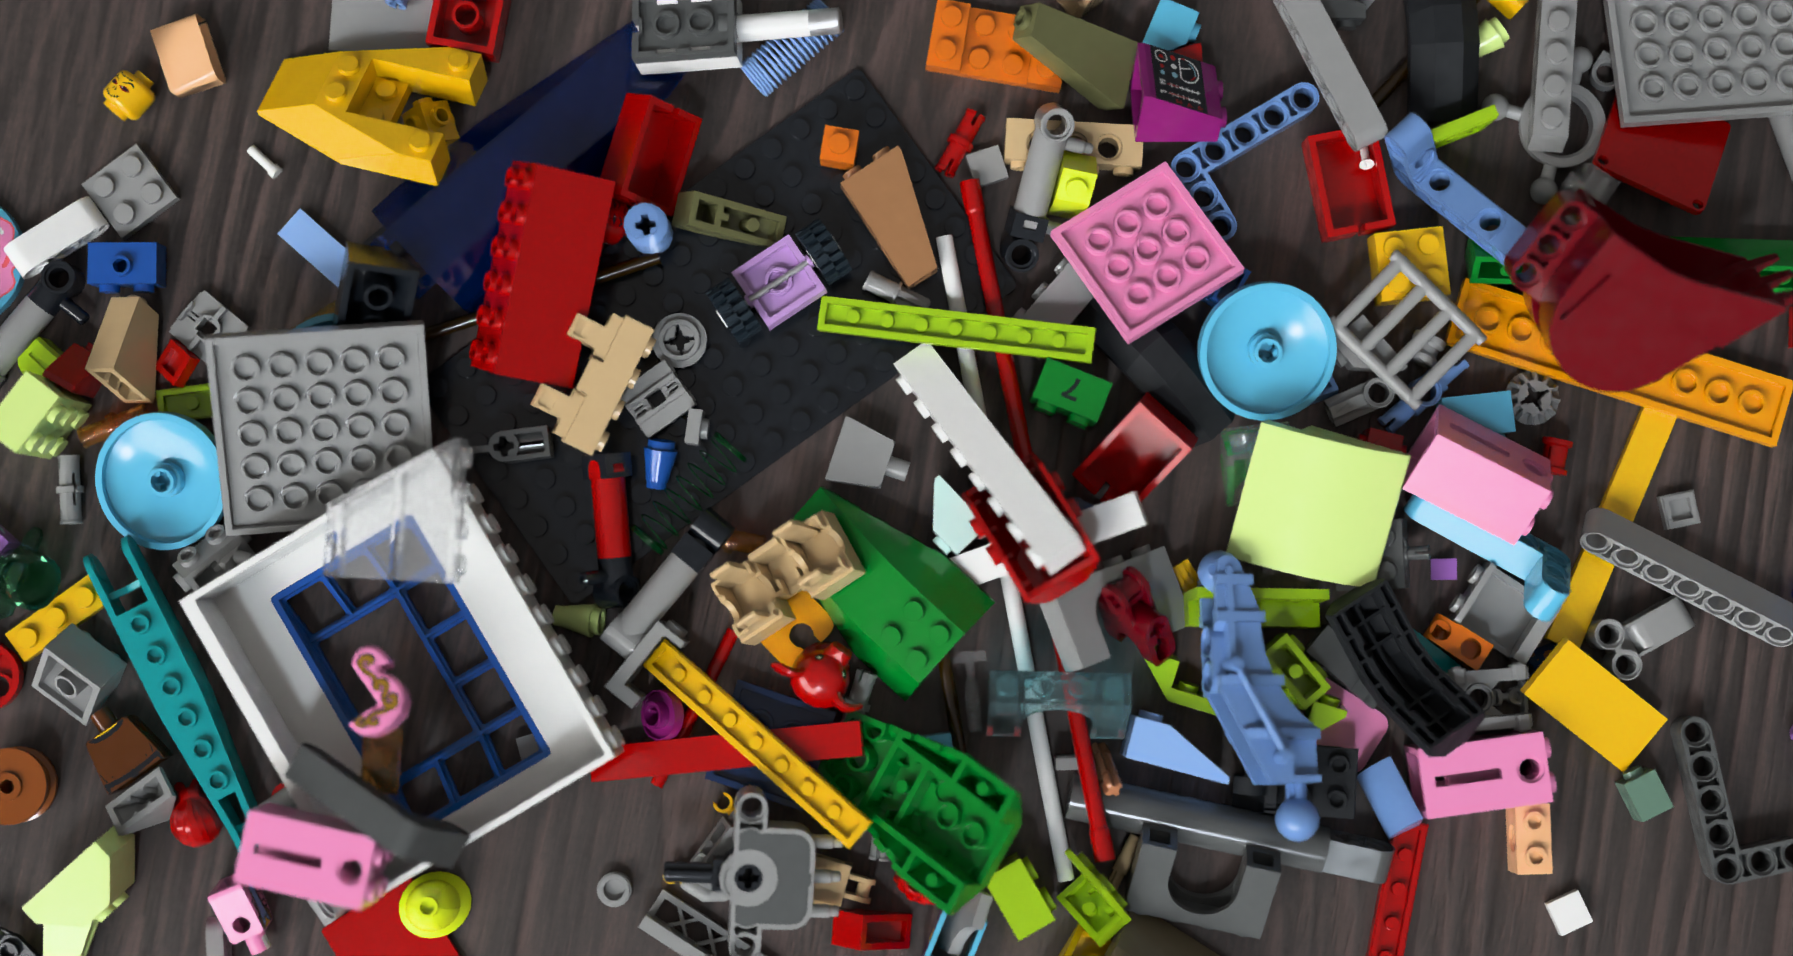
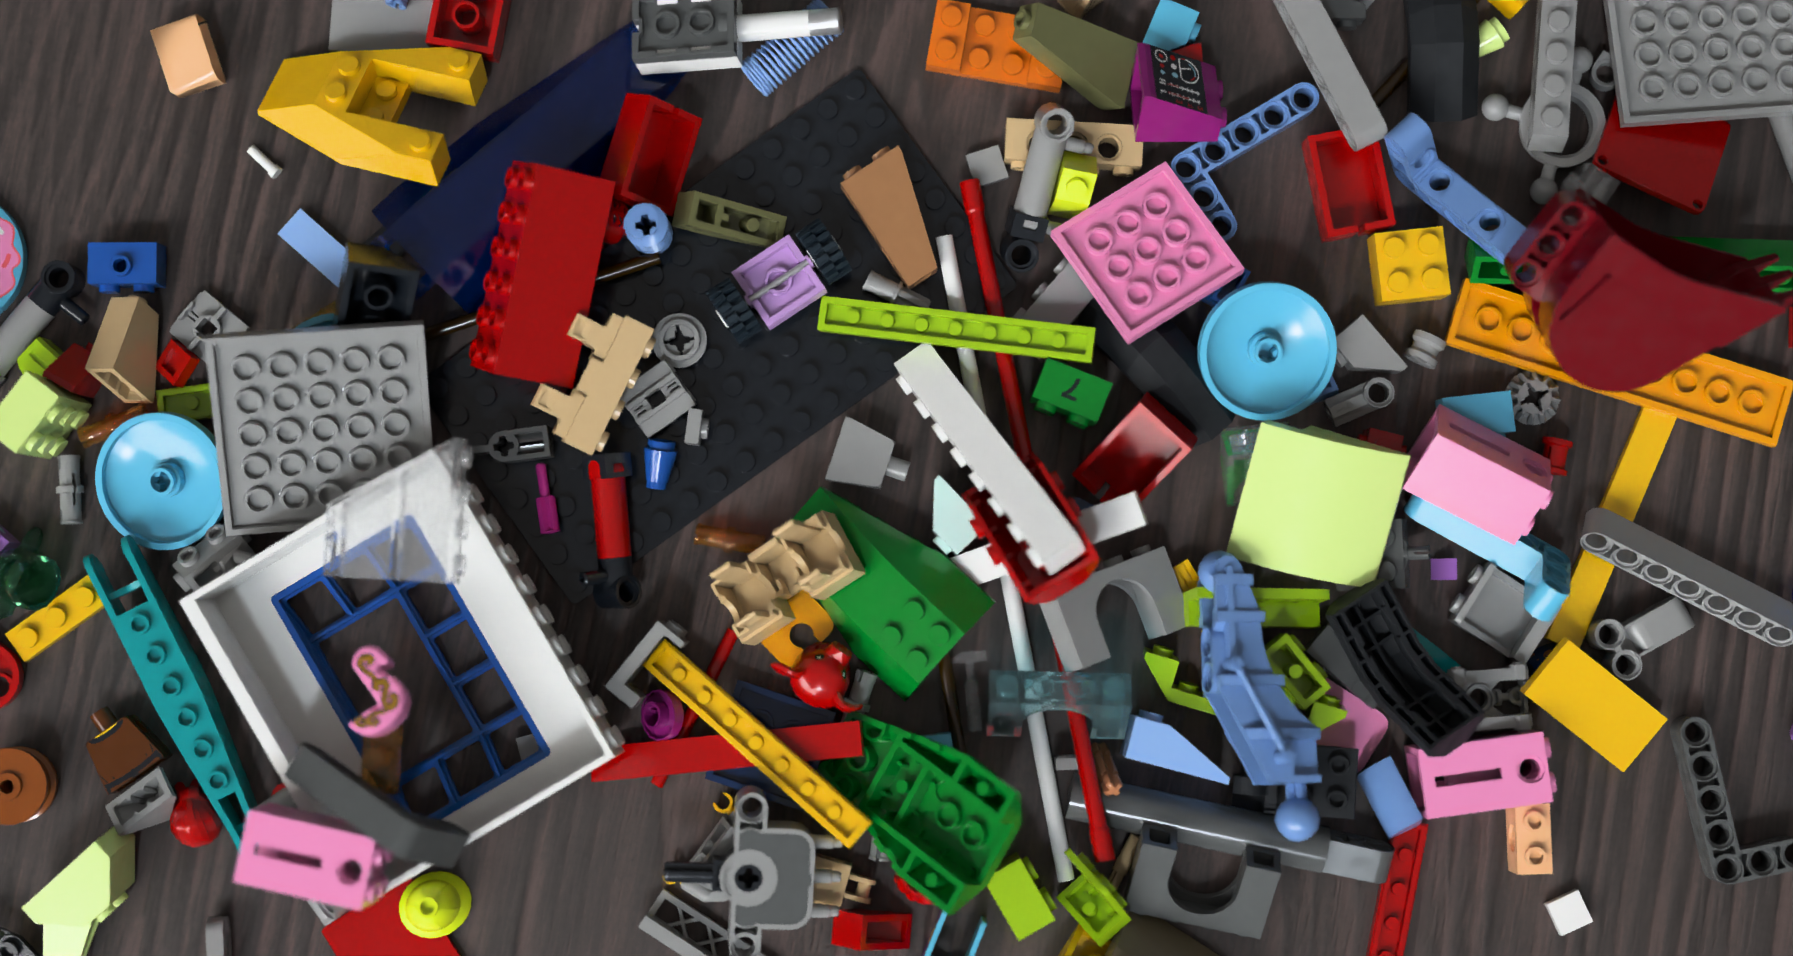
white beam [4,196,110,279] -> none
light grey slope [31,623,127,726] -> none
light grey plate [81,143,180,240] -> none
yellow head [103,70,156,122] -> none
bright pink torso [207,874,272,955] -> none
yellow brick [401,97,460,146] -> none
yellowish green cone [552,603,606,638] -> none
light grey tile [597,871,633,907] -> none
light grey piece [600,506,736,660] -> none
dark green piece [630,431,748,555] -> none
orange brick [819,125,860,170] -> none
red pin [934,108,986,178] -> none
light grey tile [936,890,993,956] -> none
dark red piece [1098,566,1176,667] -> none
light grey bar [1329,249,1487,411] -> none
white piece [1359,146,1375,170] -> none
medium blue pin [1377,359,1469,433] -> none
orange leg [1423,613,1494,671] -> none
lime tile [1431,104,1499,149] -> none
sand green brick [1614,765,1674,822] -> none
light grey tile [1656,489,1701,530] -> none
none -> dark pink axle [535,463,561,534]

